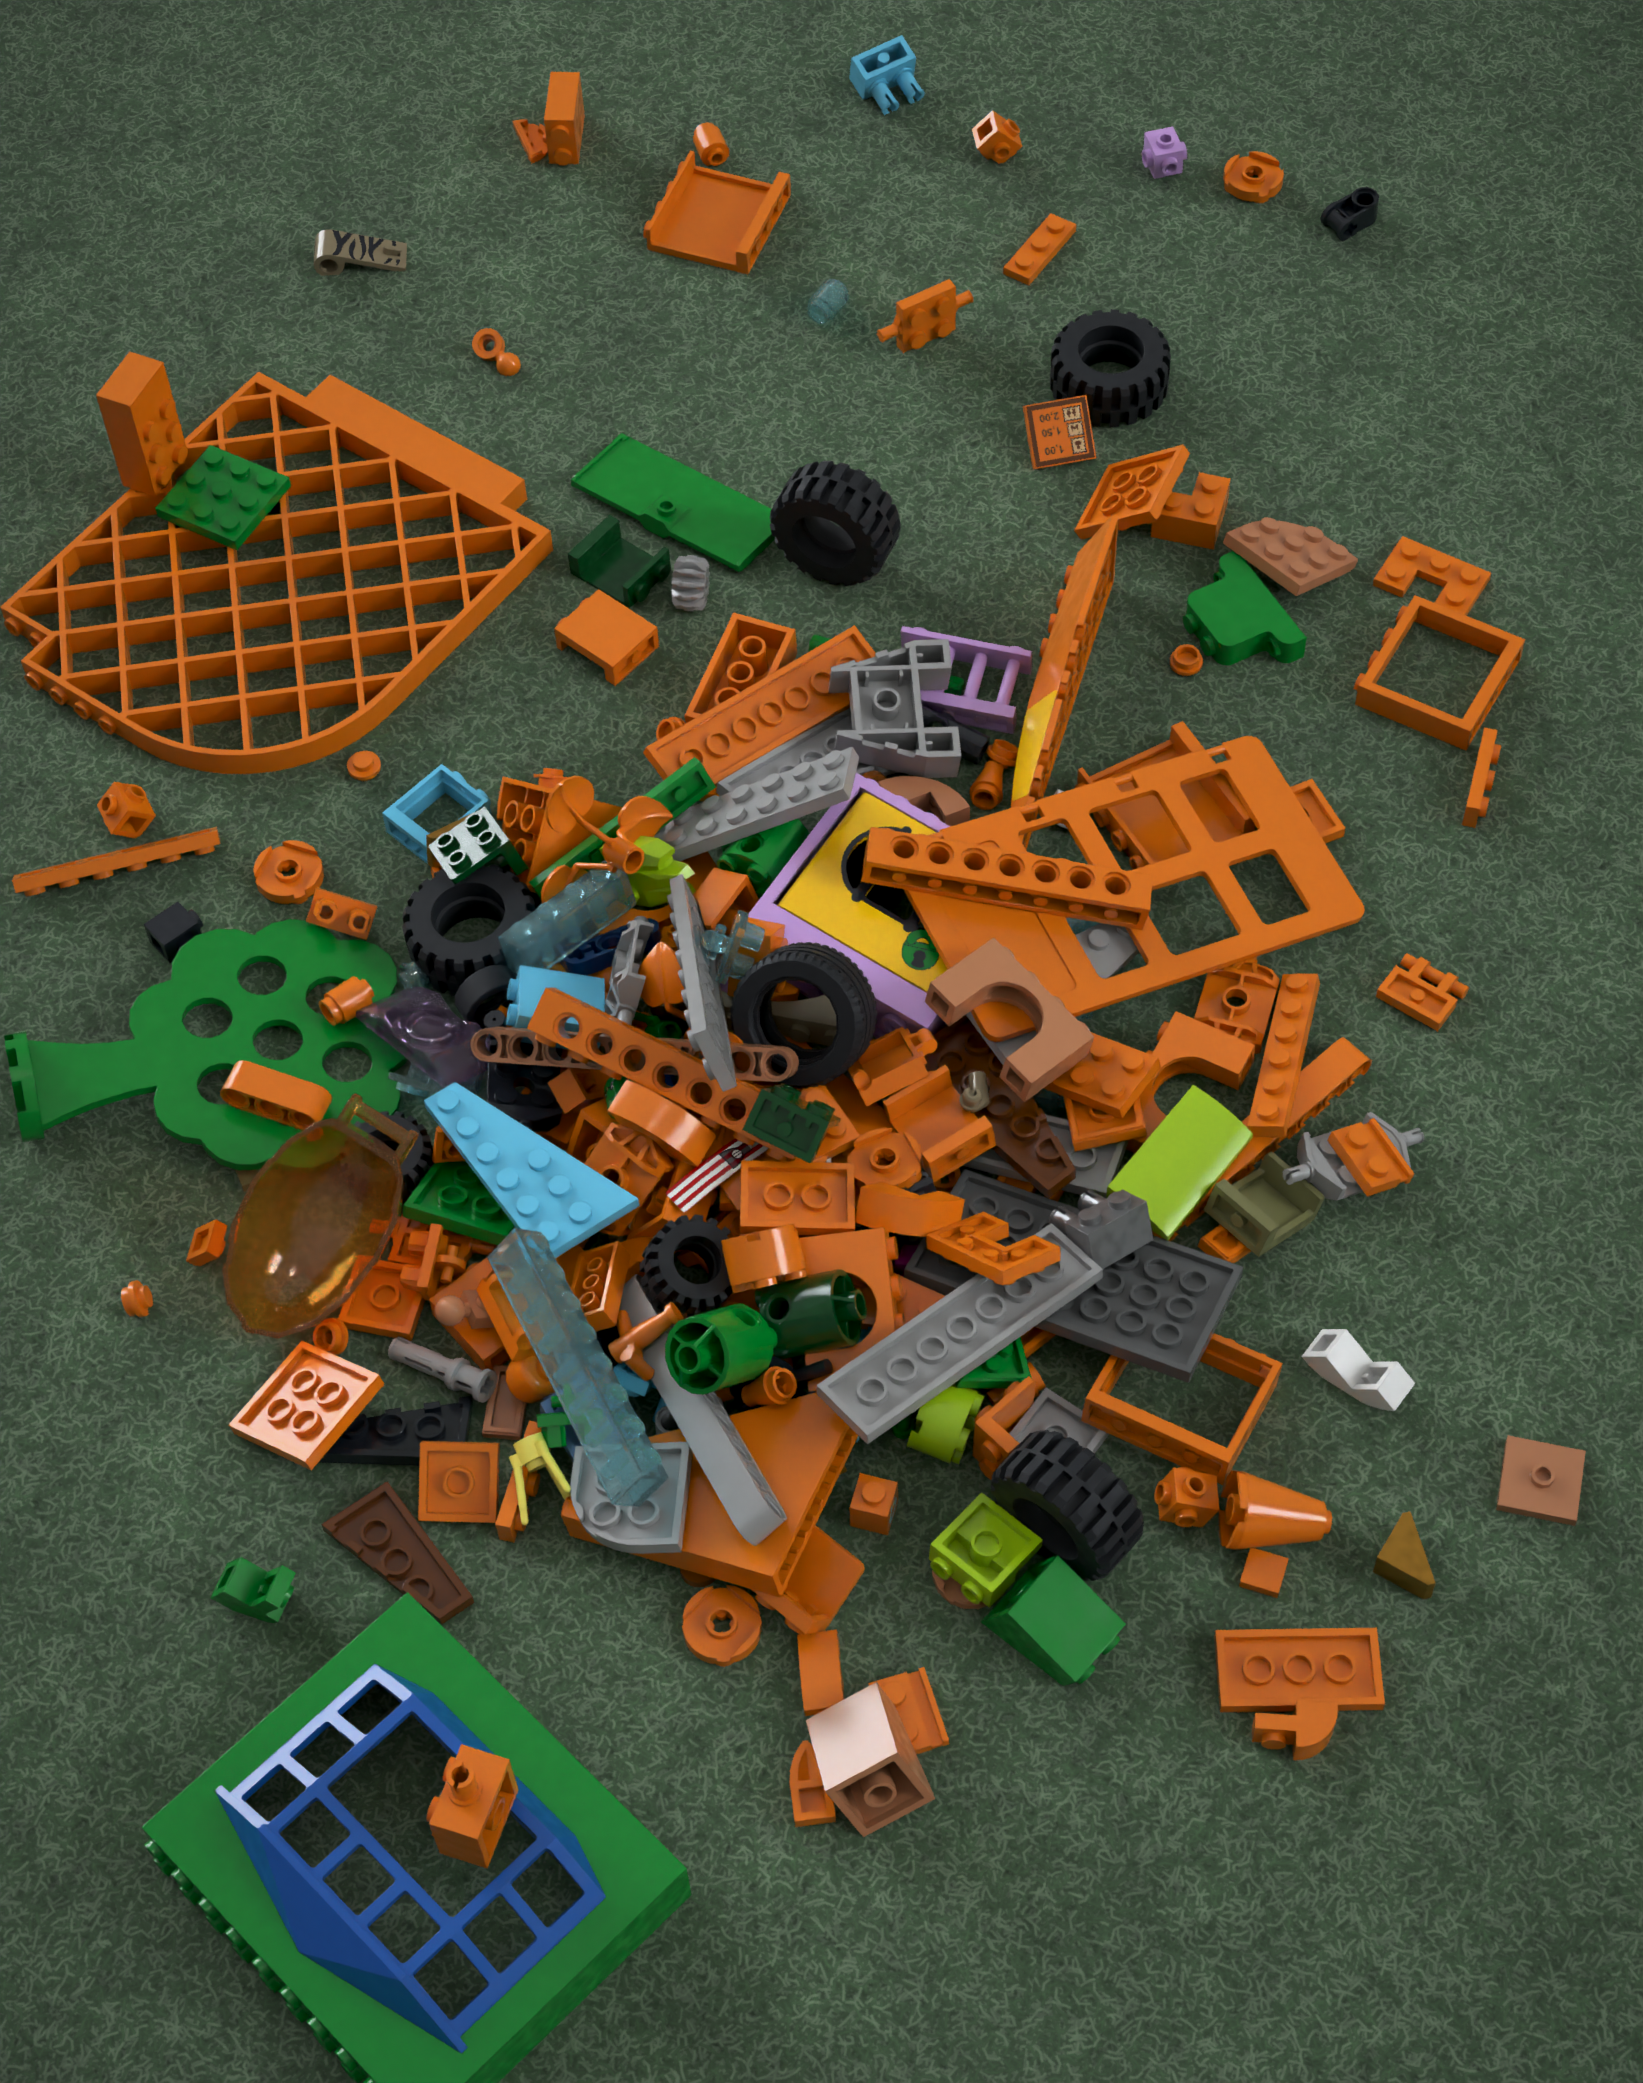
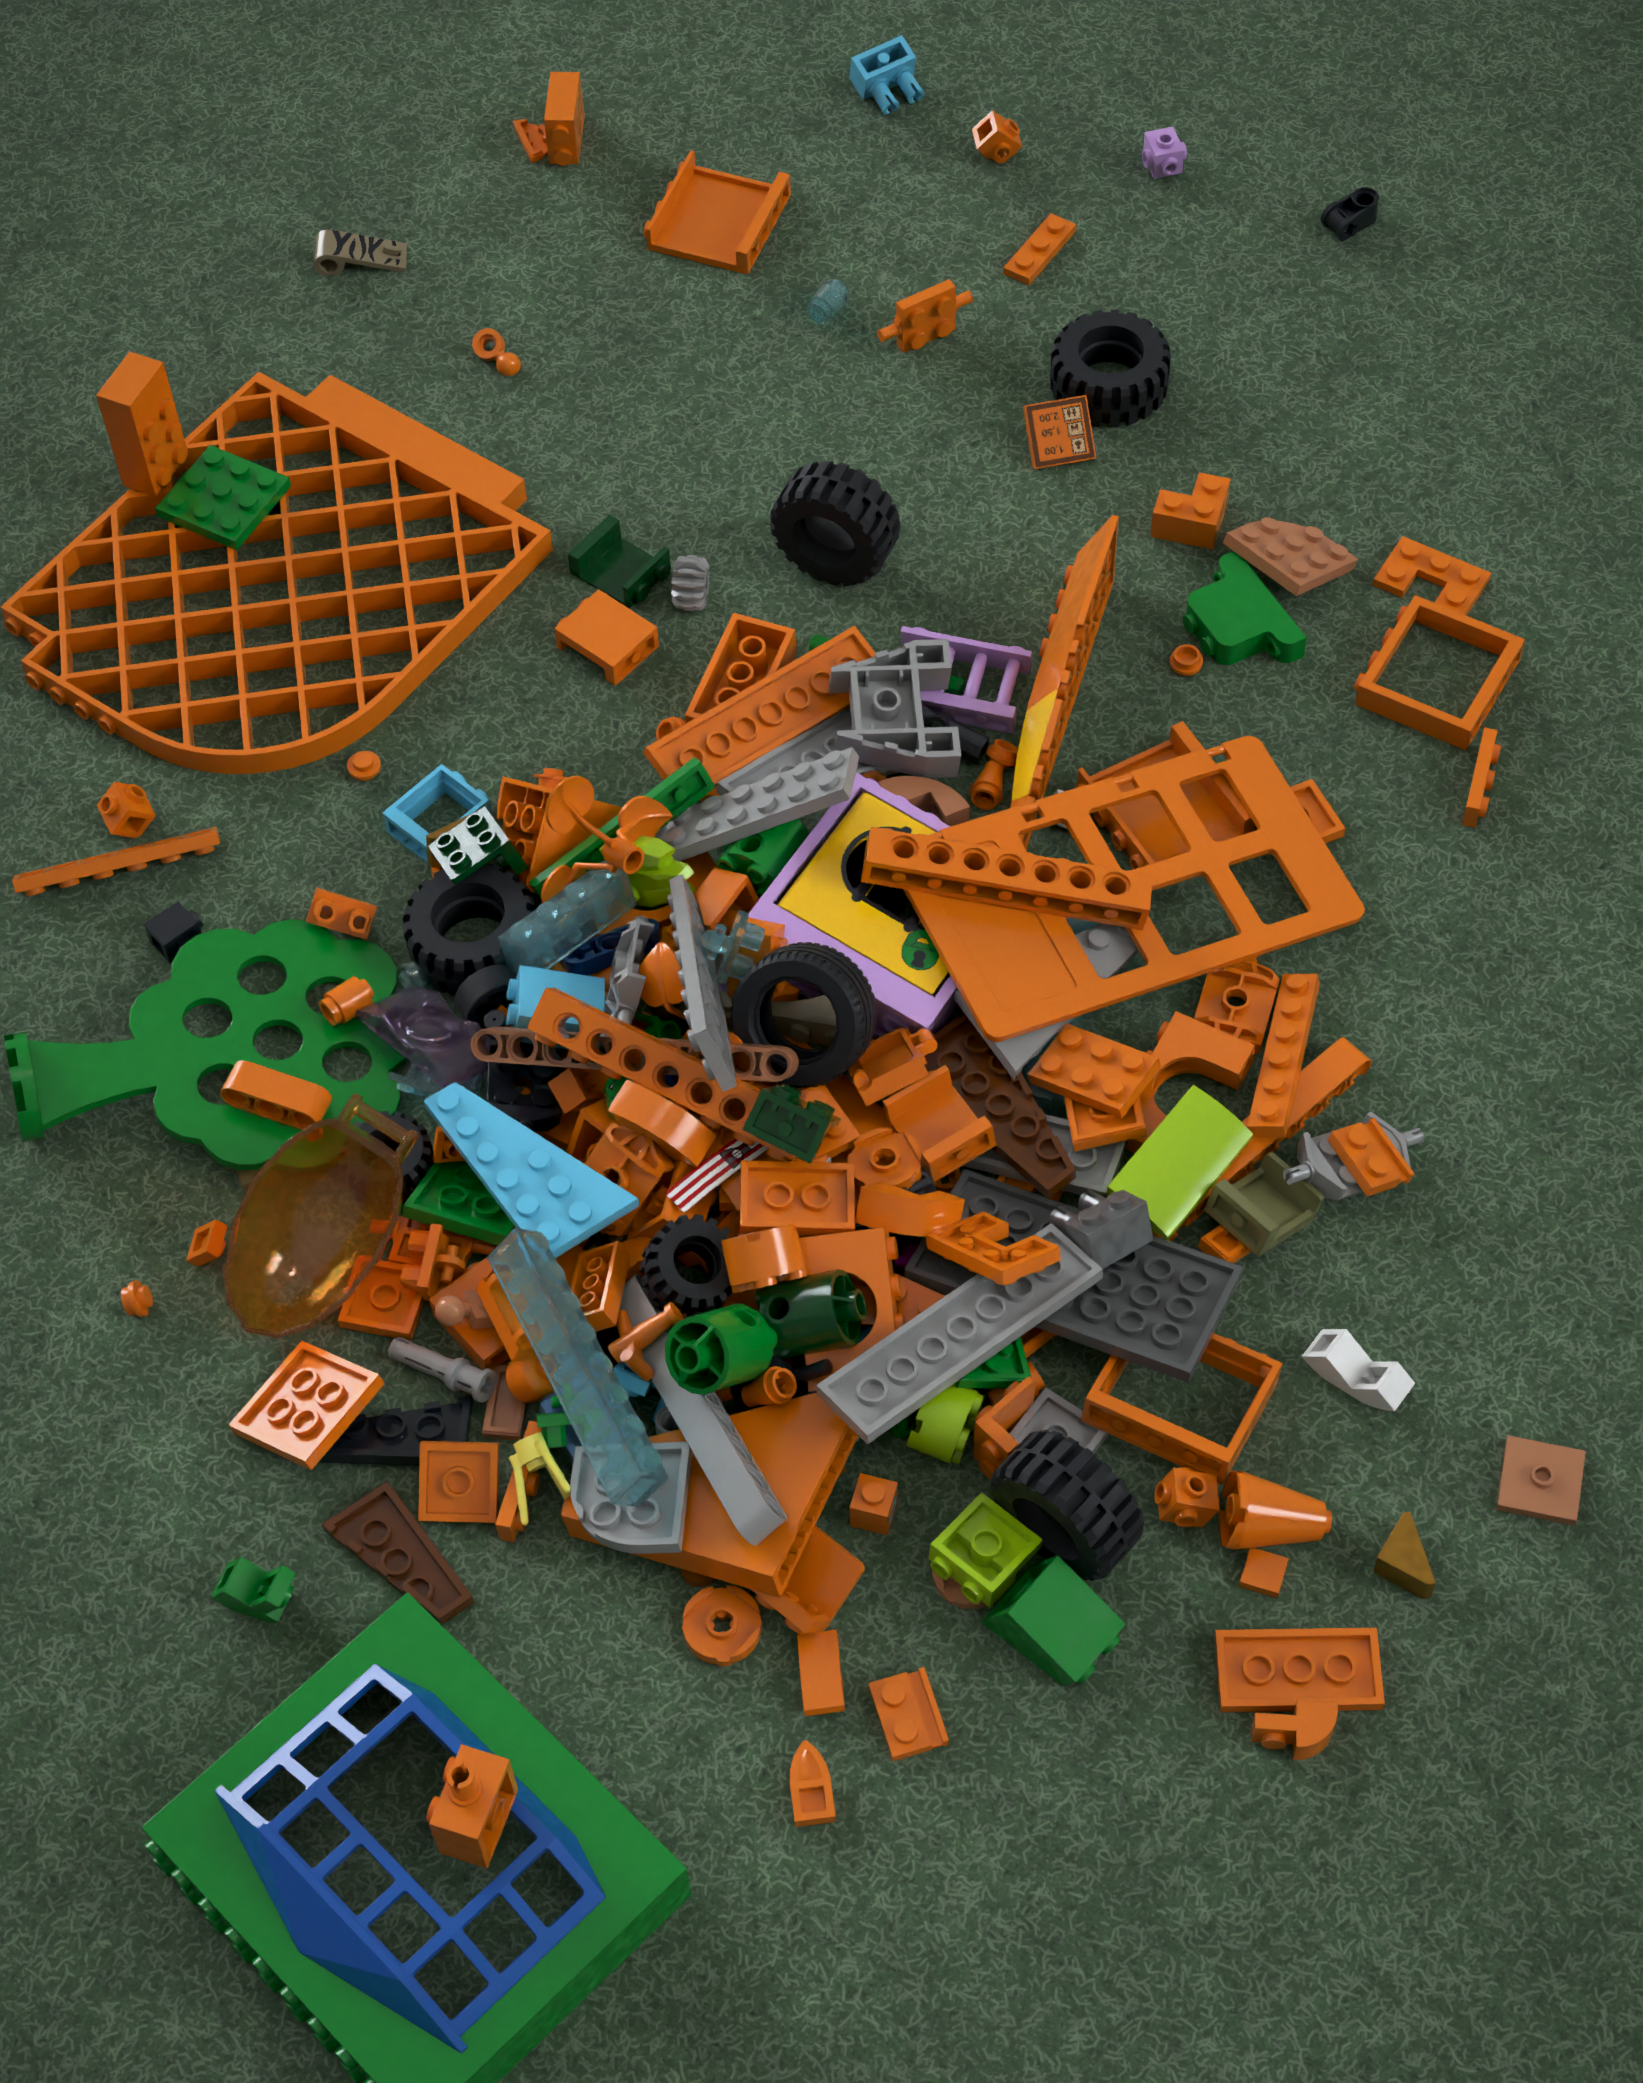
orange plate [253,840,324,904] -> none
orange plate [313,1318,349,1356] -> none
green door [571,433,775,572] -> none
orange brick [693,122,729,166] -> none
nougat slope [806,1682,935,1837] -> none
nougat arch [924,938,1094,1102] -> none
dark tan arm [959,1071,990,1113] -> none
orange plate [1074,444,1190,539] -> none
orange plate [1223,151,1284,203] -> none
orange plate [1376,953,1469,1032] -> none

